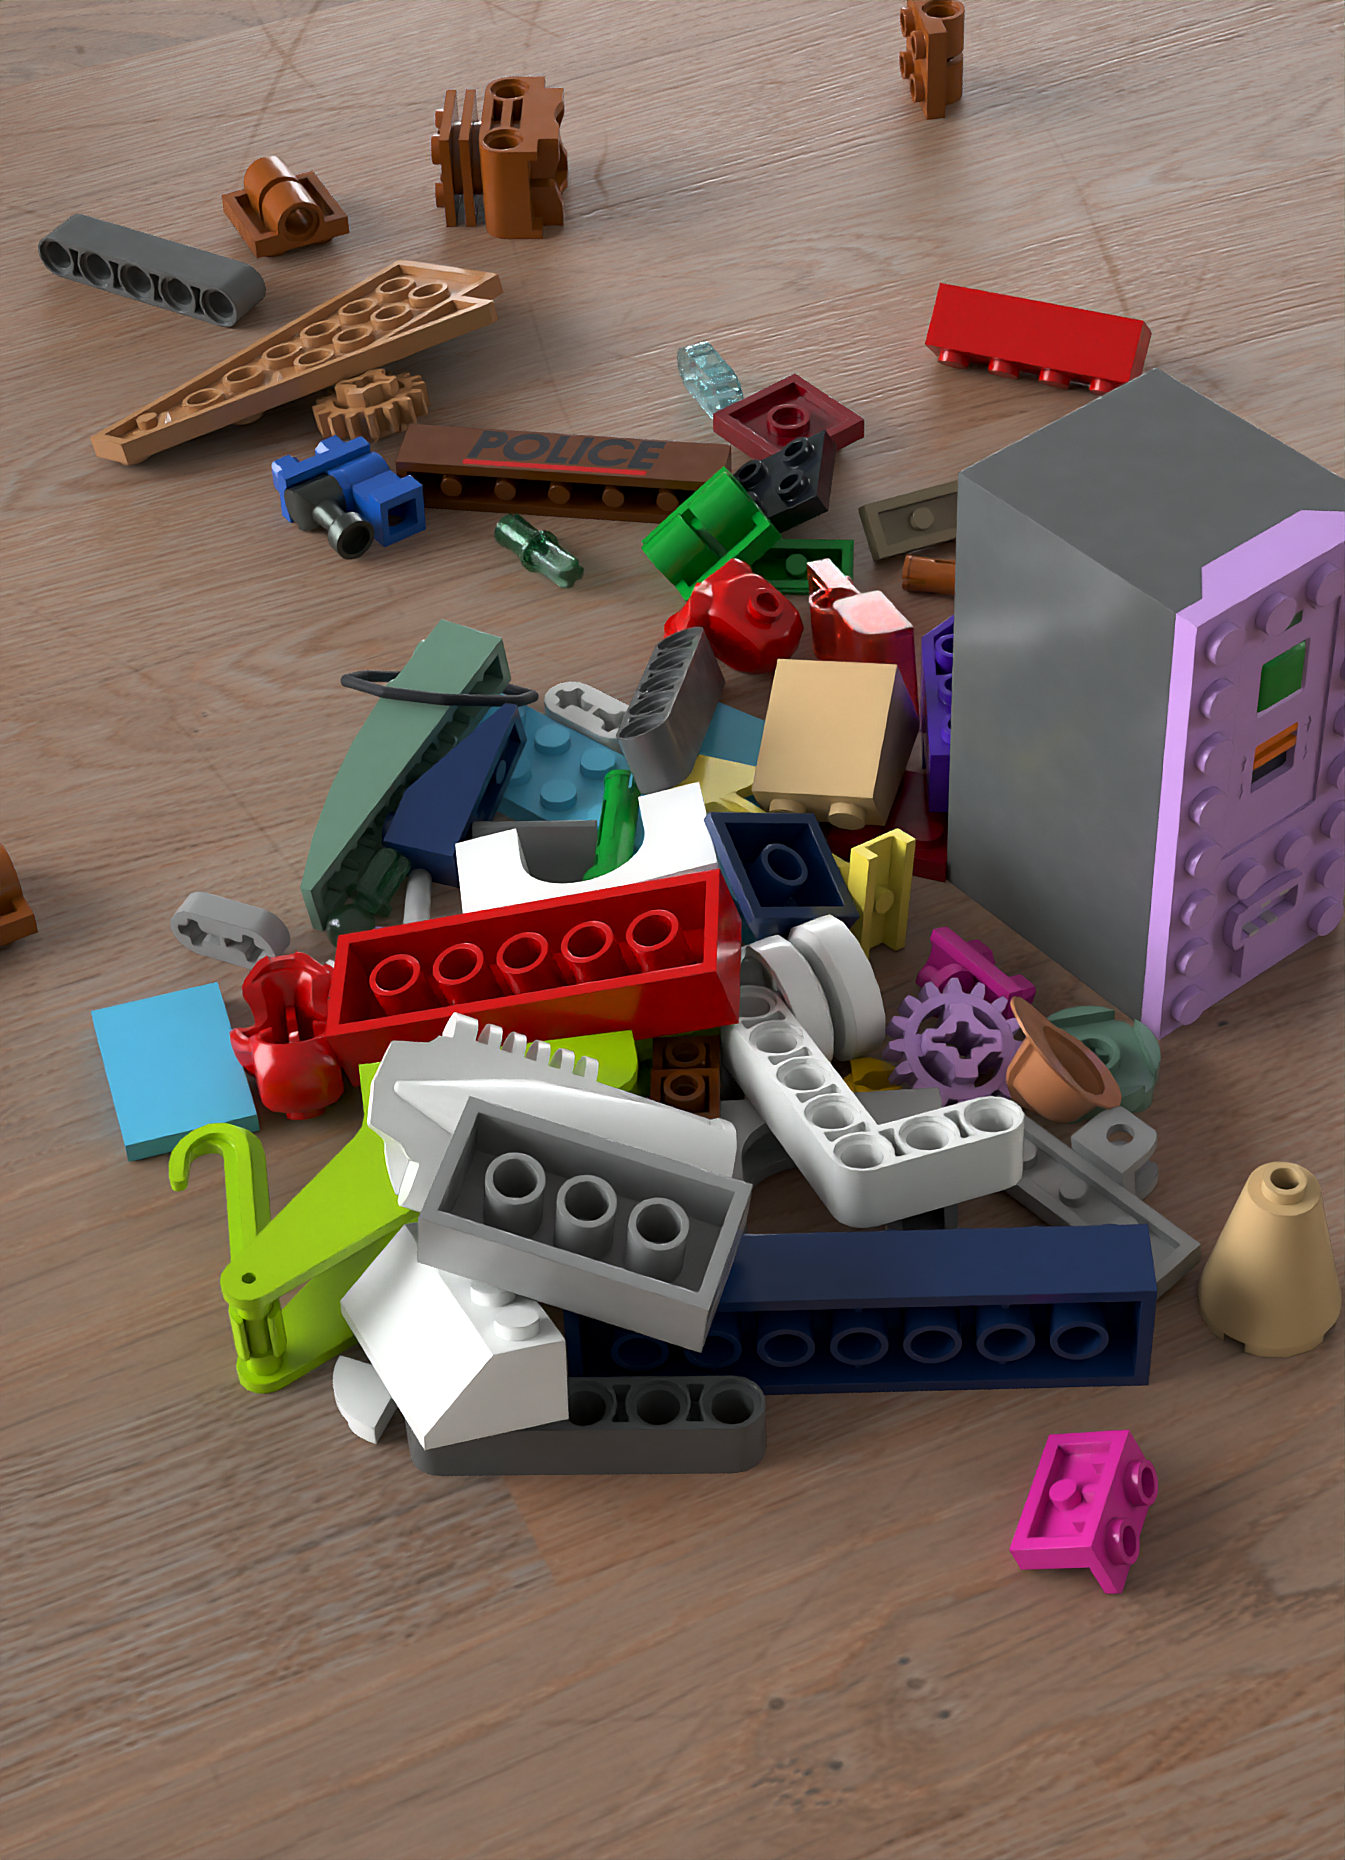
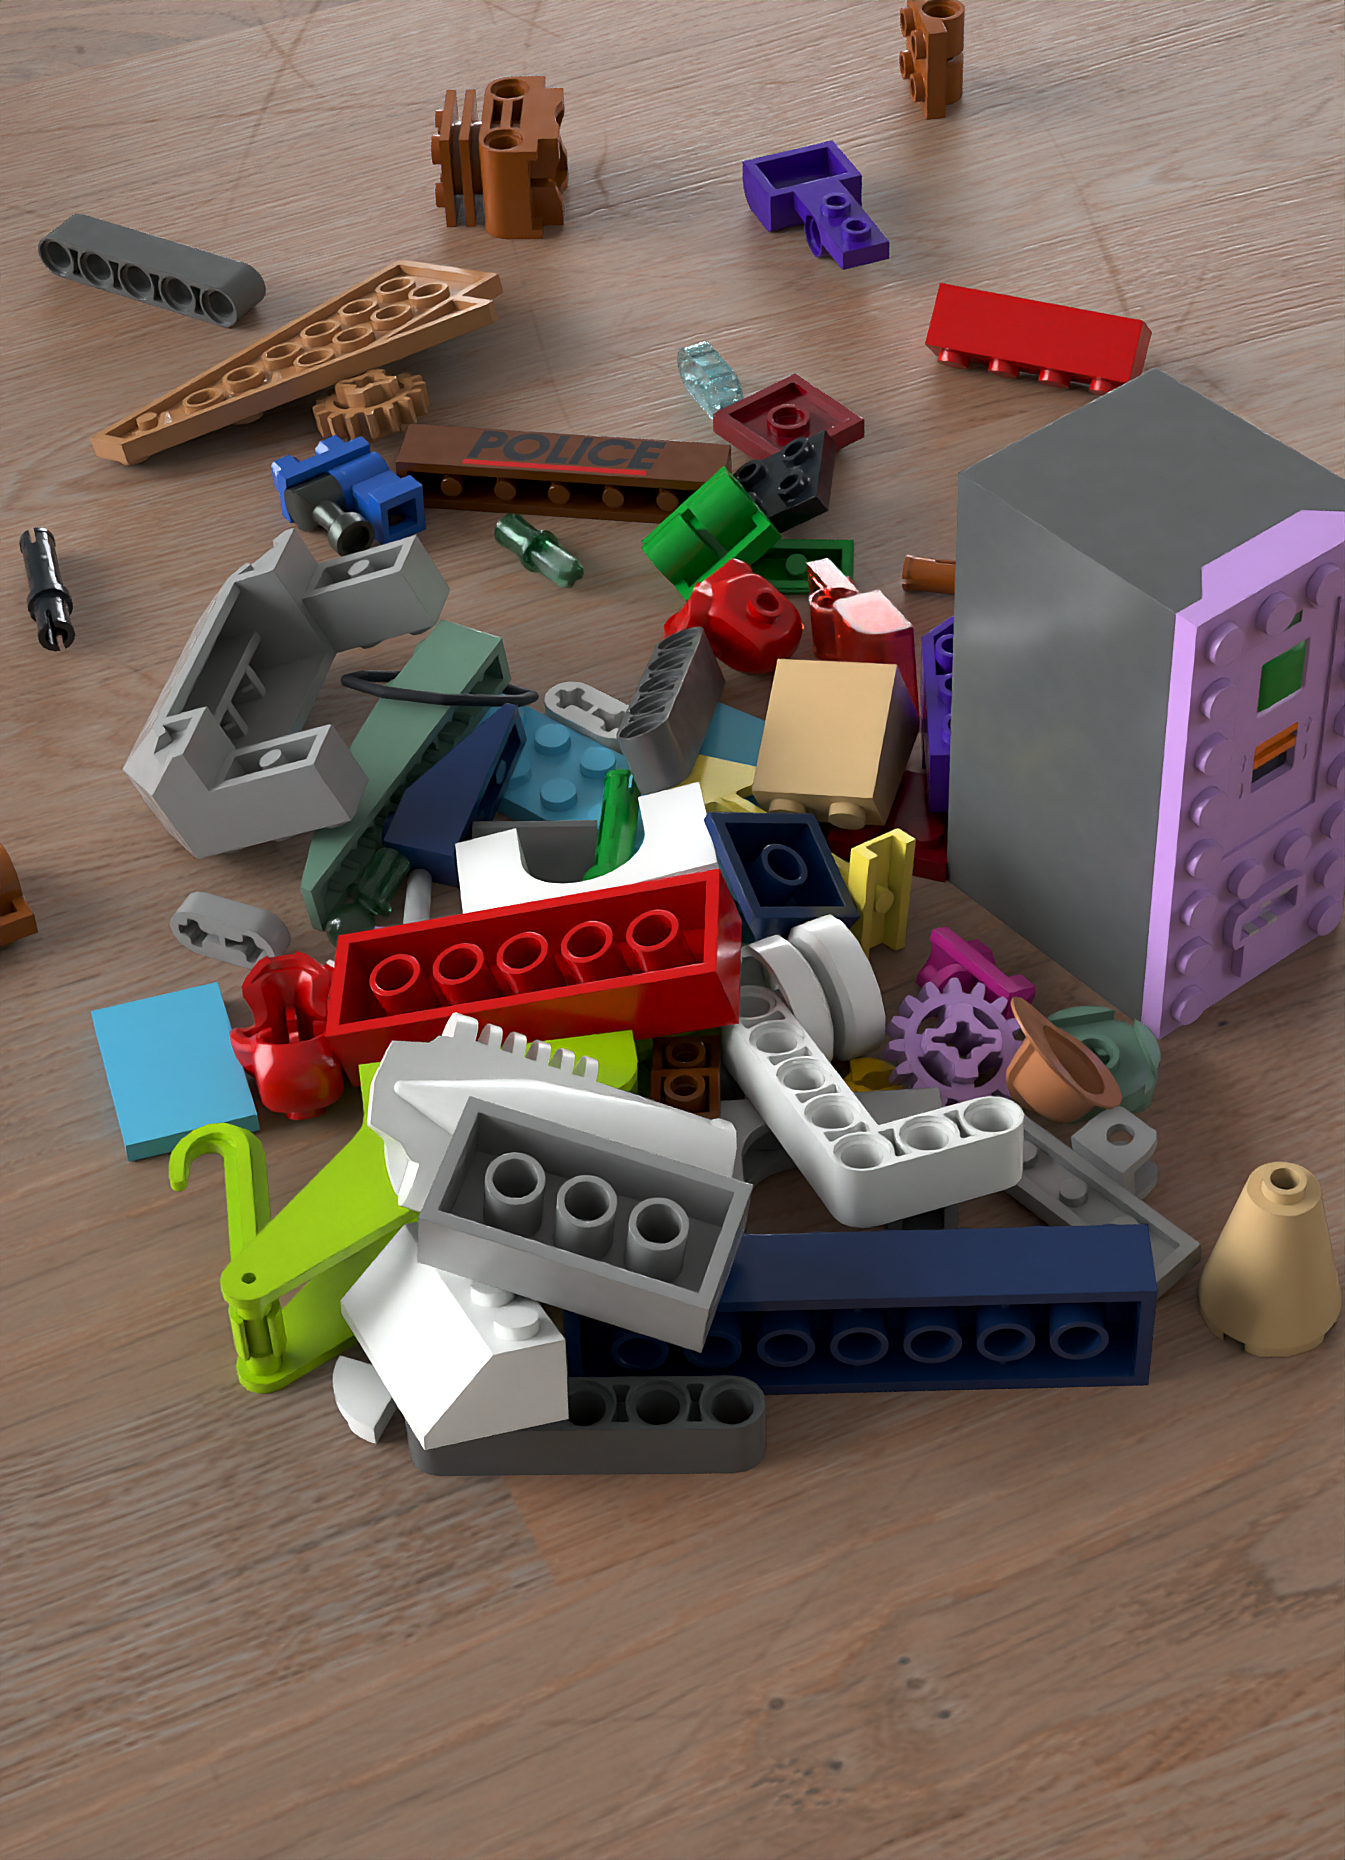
dark orange plate [221,156,350,259] -> none
dark tan plate [858,480,958,562] -> none
dark pink bracket [1009,1430,1158,1594] -> none
none -> black pin [19,527,75,651]
none -> light grey wedge [123,528,451,859]
none -> dark purple plate [742,140,890,270]

